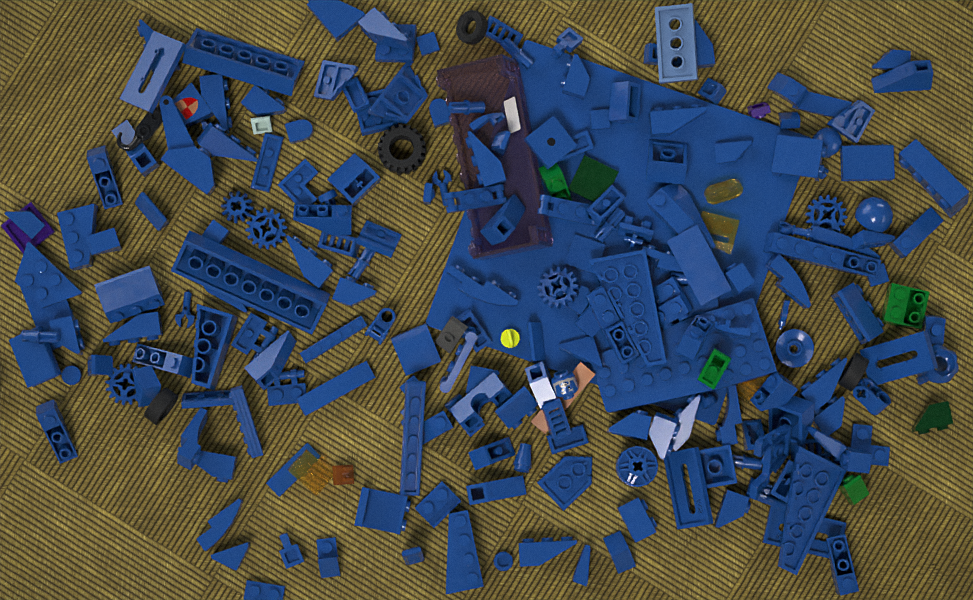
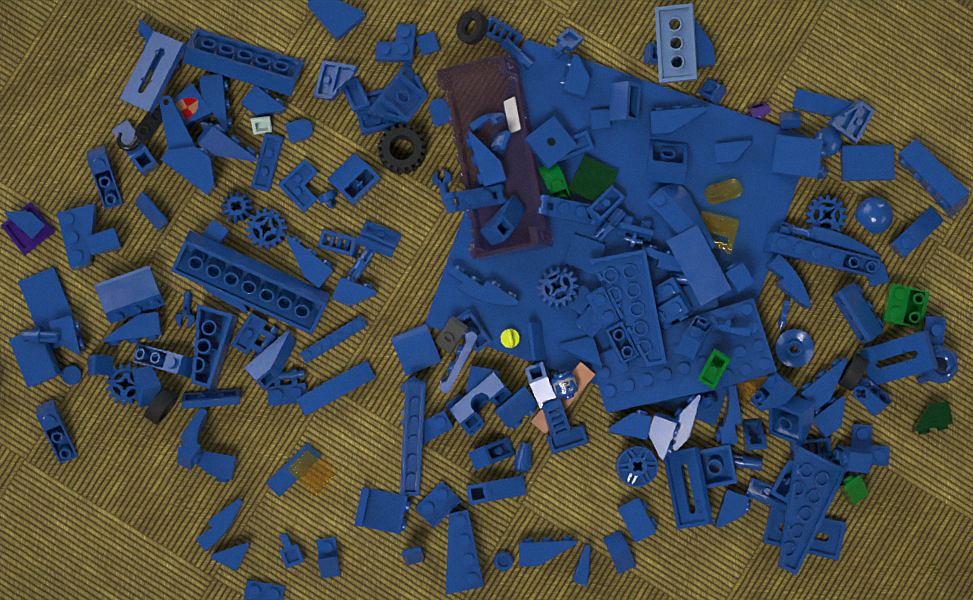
blue wing [15,242,83,308] -> none
blue piece [229,385,263,458] -> none
blue slope [293,204,352,235] -> none
dark orange tile [332,465,354,485] -> none
blue slope [357,7,413,51] -> none
blue piece [364,308,397,345] -> none
blue tile [423,183,436,205] -> none
blue axle [447,100,485,115] -> none
blue tile [537,456,592,511] -> none
blue wing [750,423,792,500] -> none
blue slope [767,72,809,108] -> none
blue slope [806,425,847,458] -> none
blue slope [826,534,859,596] -> none
blue slope [852,229,895,250] -> none
blue slope [871,60,933,93] -> none
blue slope [872,50,911,70] -> none

